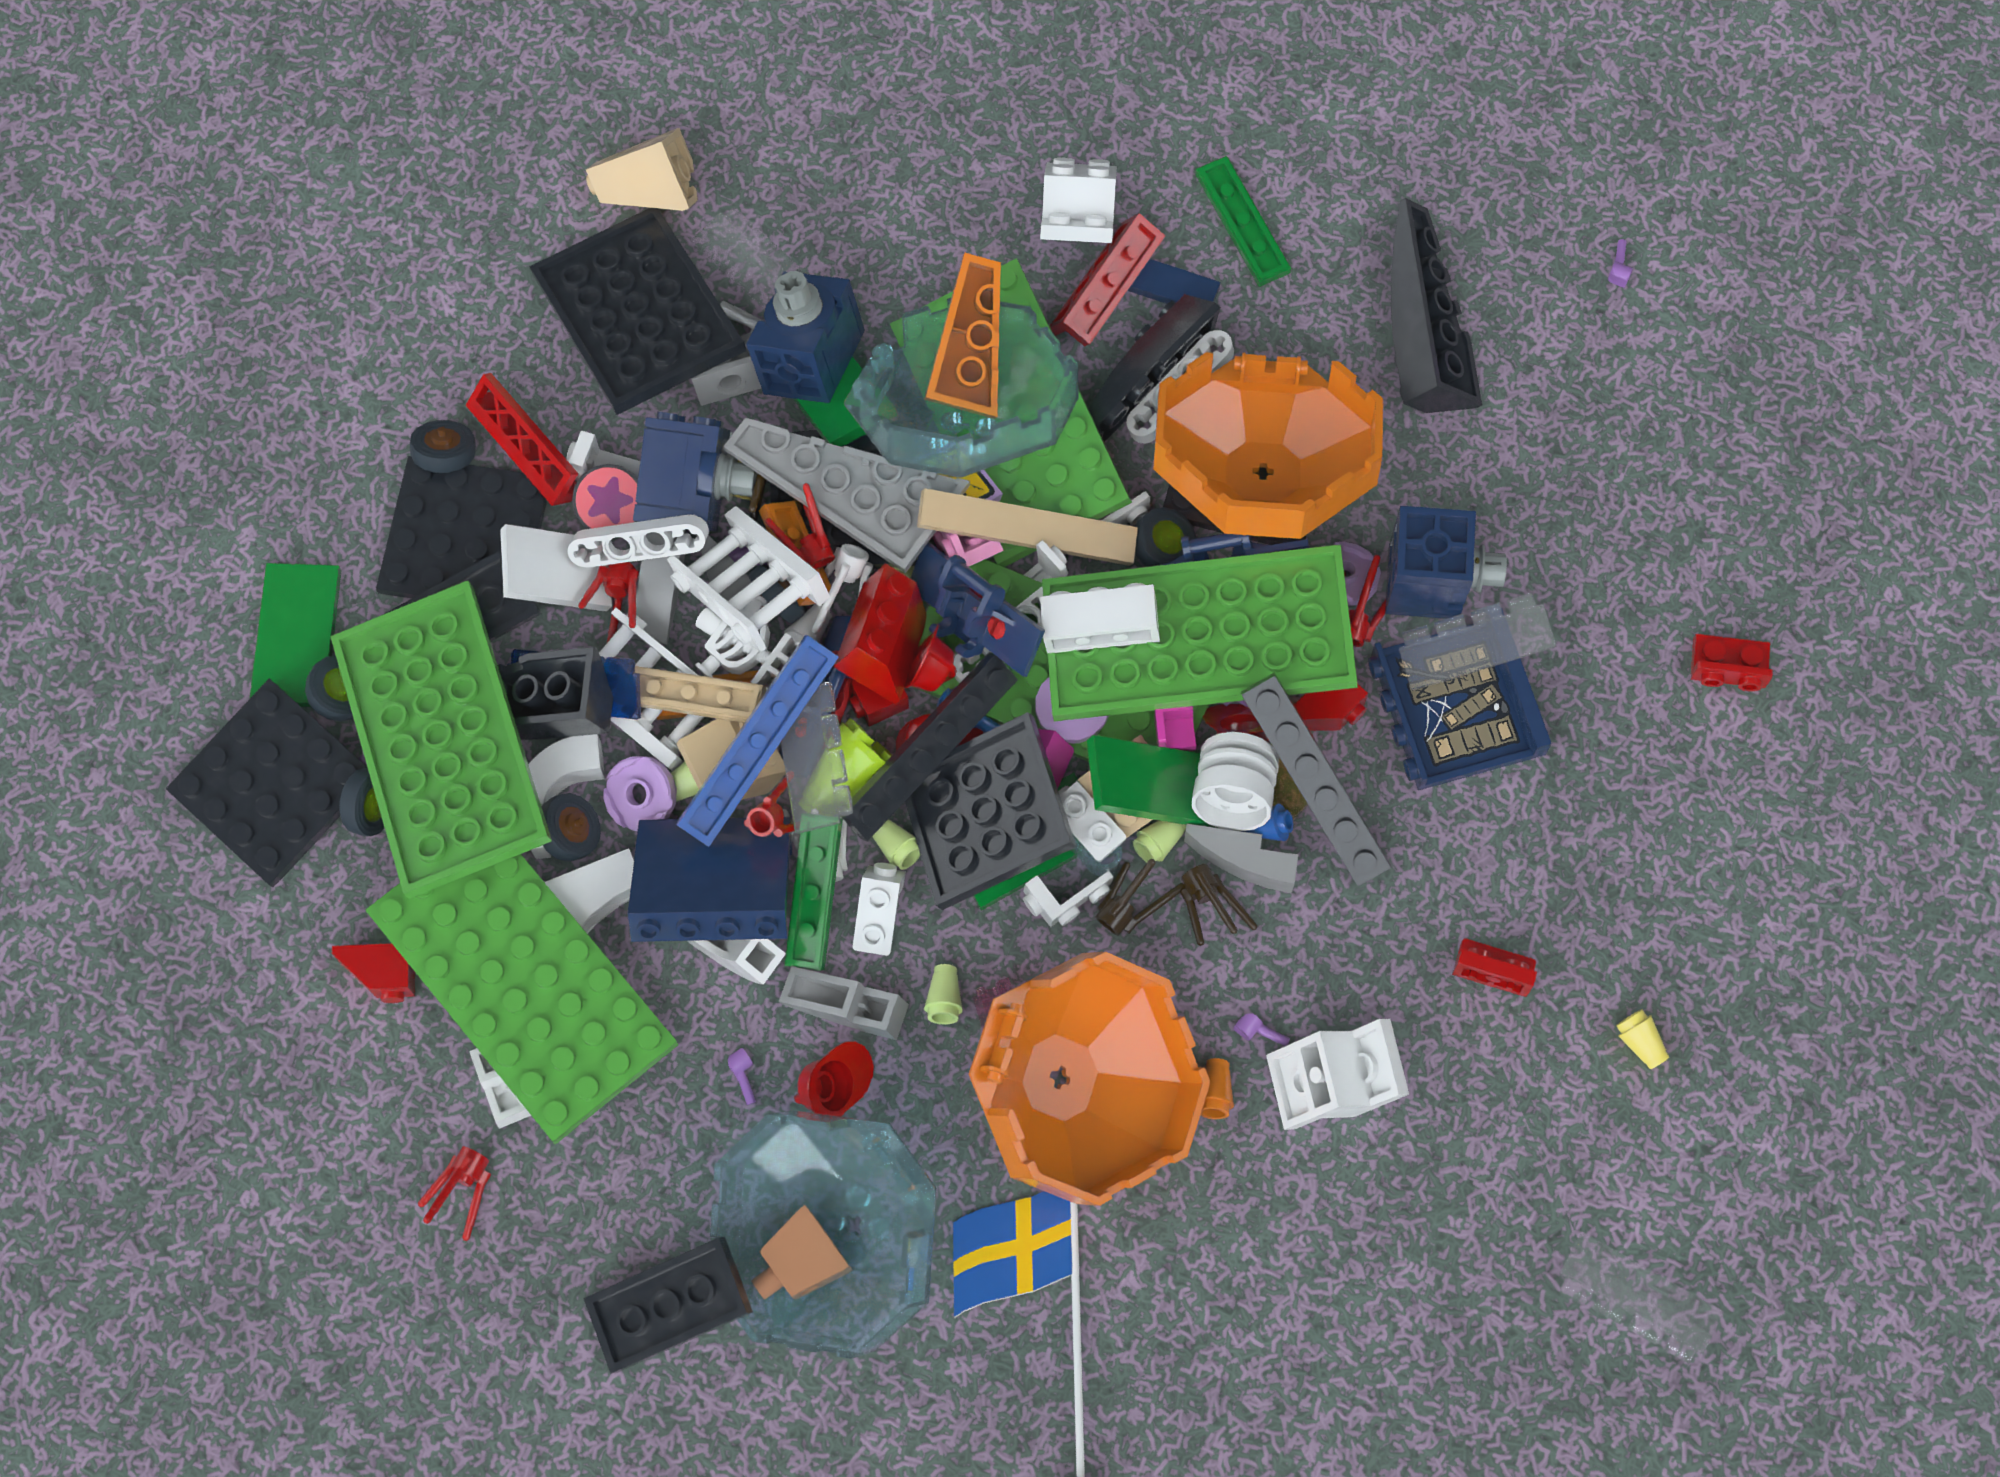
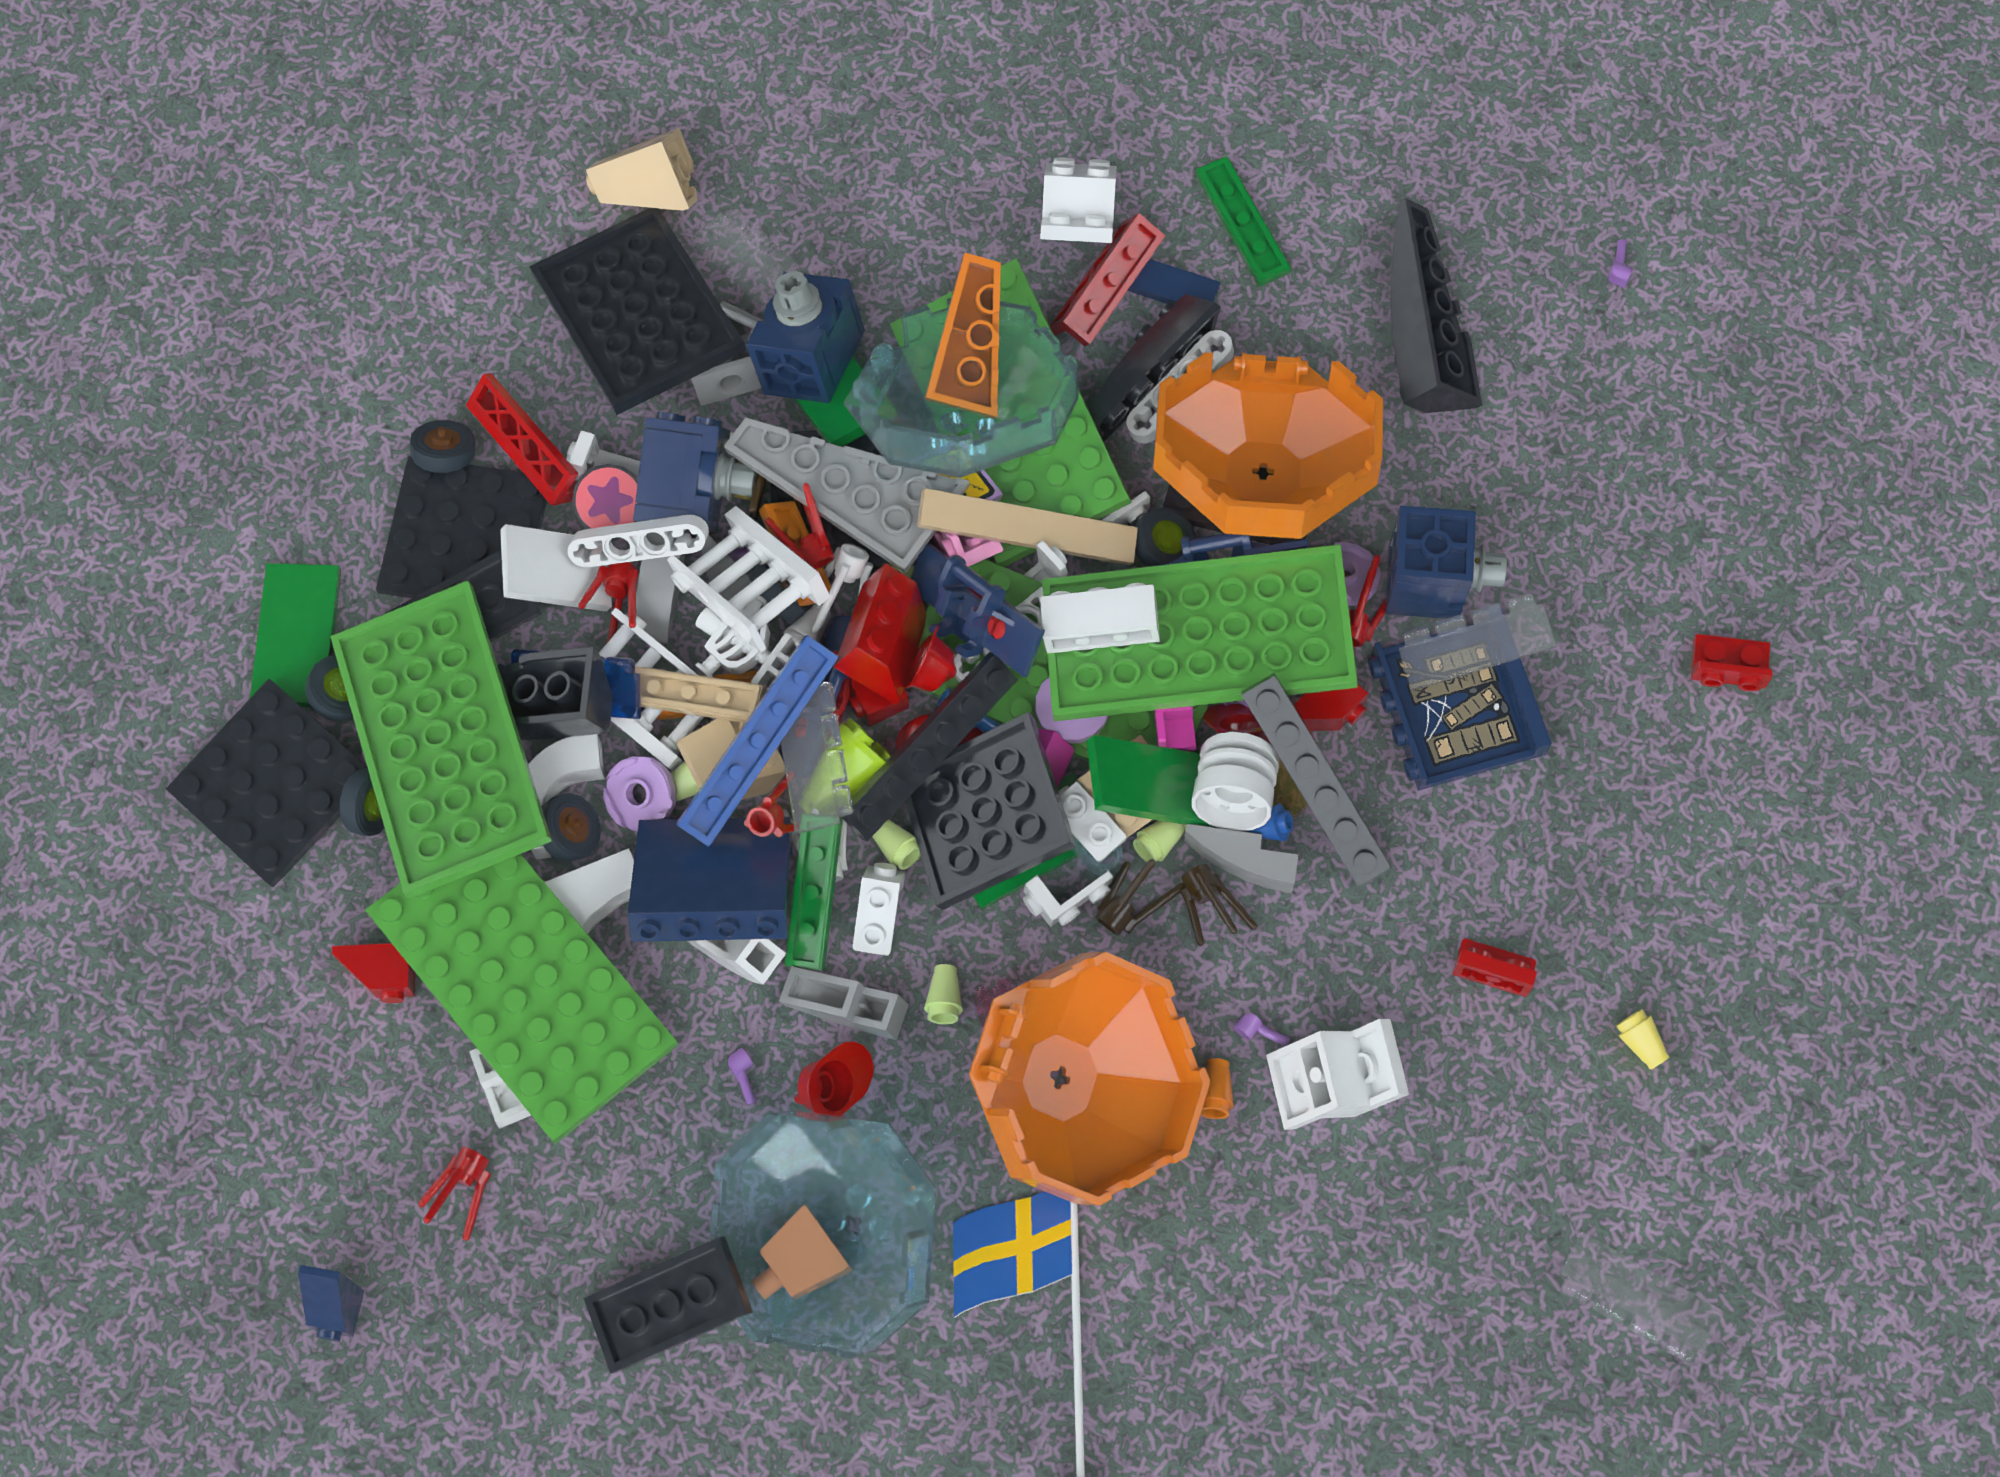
none -> dark blue slope [298,1265,365,1342]

